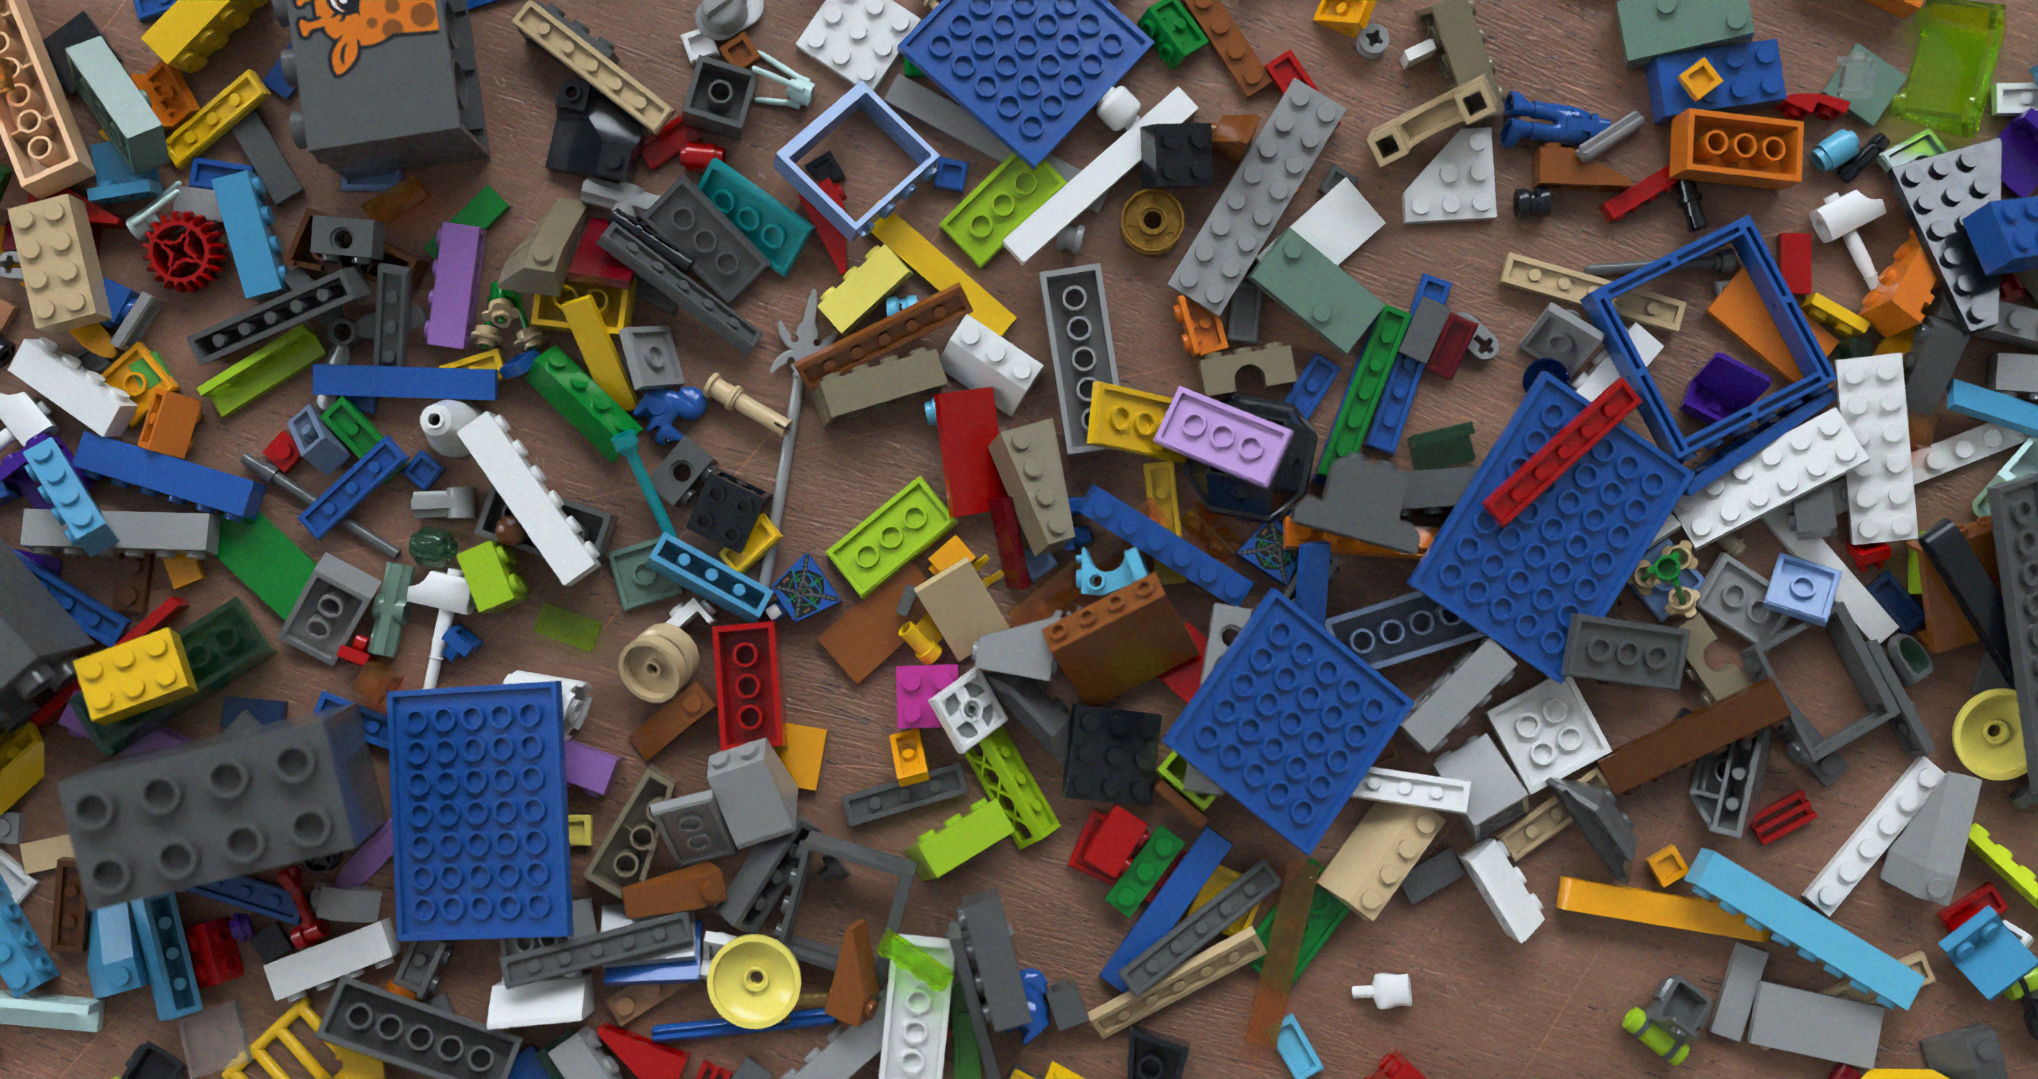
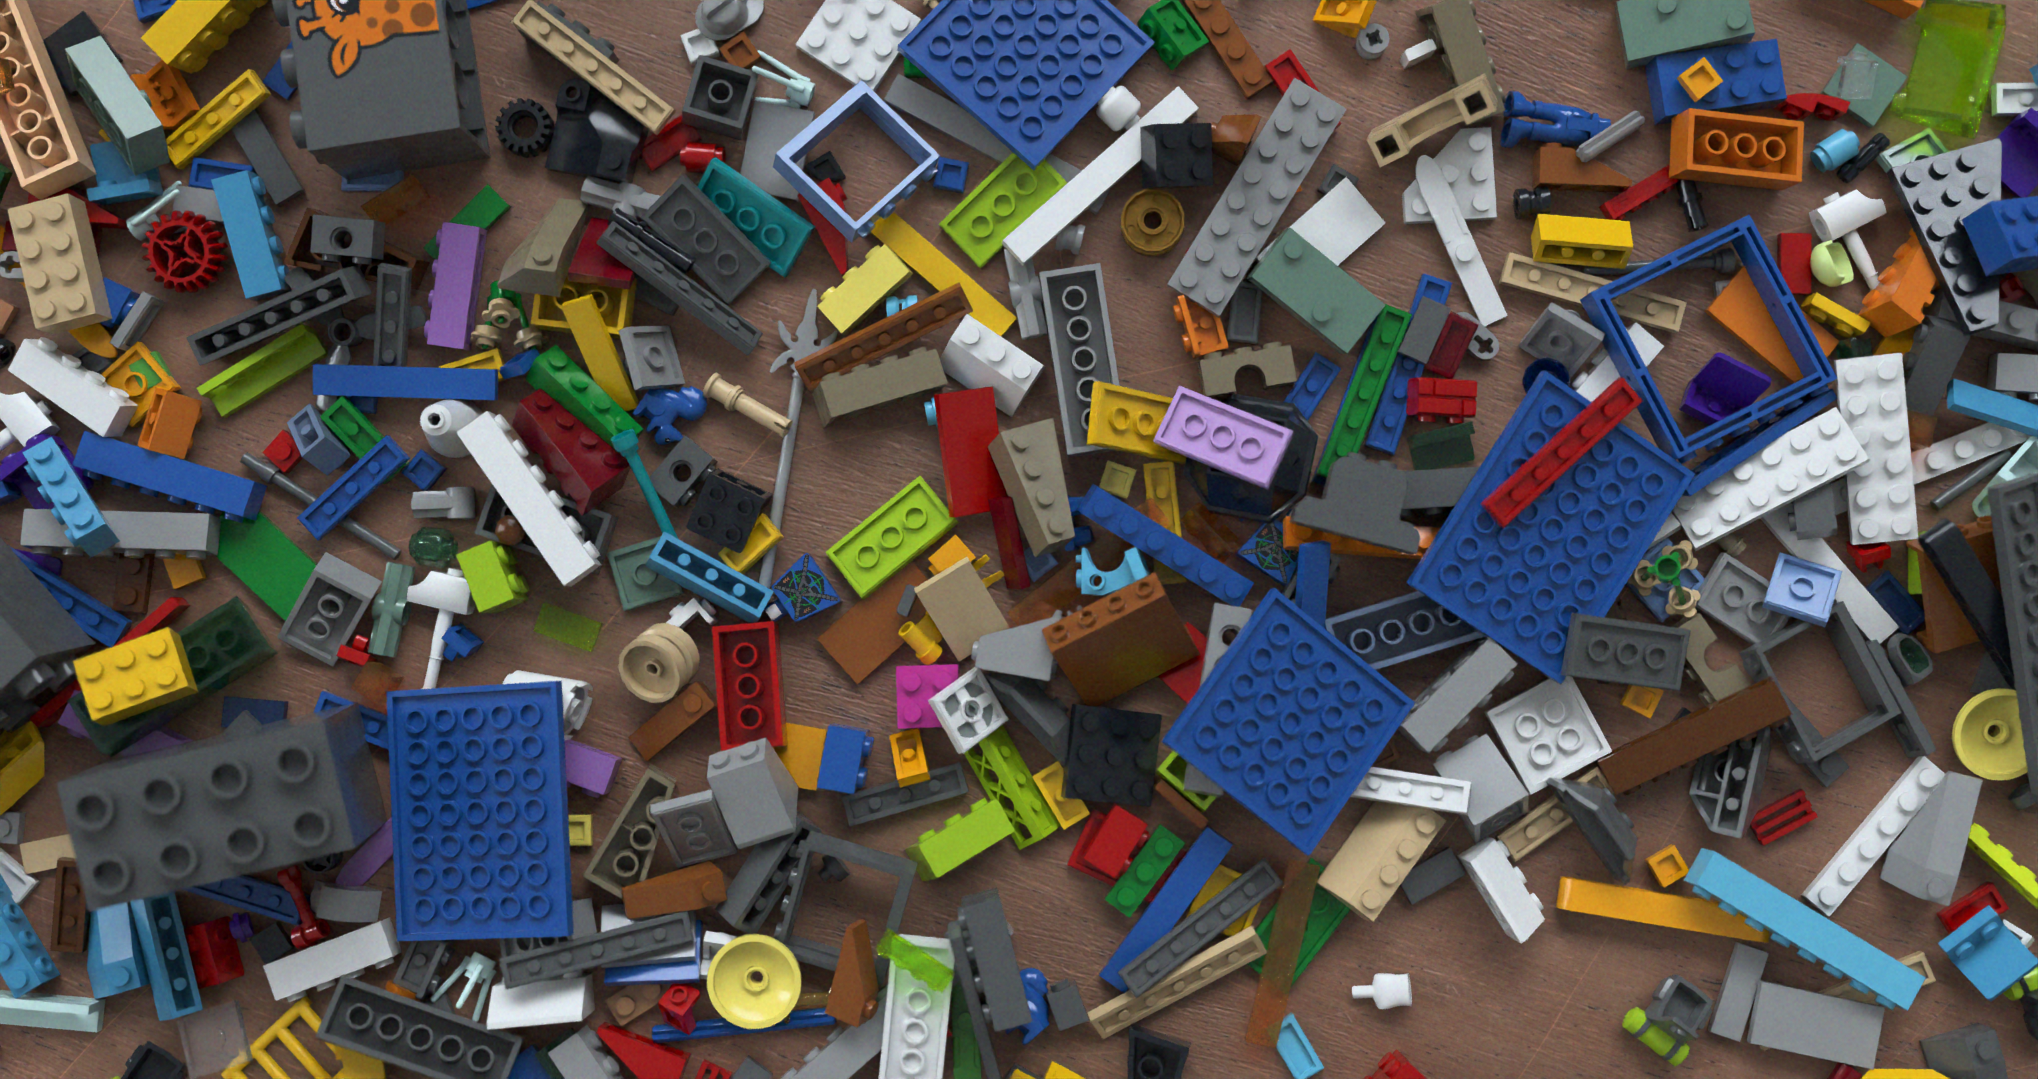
none -> light aqua plant [430,951,496,1022]
none -> black tyre [495,98,555,158]
none -> dark red wedge [511,388,631,516]
none -> red bracket [658,983,701,1035]
none -> light grey tile [740,100,815,202]
none -> blue brick [817,723,874,794]
none -> light grey piece [1004,249,1047,340]
none -> yellow plate [1032,761,1090,830]
none -> light yellow tile [1099,461,1136,499]
none -> red brick [1406,377,1477,424]
none -> white piece [1415,155,1508,326]
none -> yellow brick [1531,214,1633,269]
none -> light orange plate [1620,685,1664,719]
none -> yellowish green hair [1810,240,1854,287]
none -> dark grey bar [1930,449,2012,511]

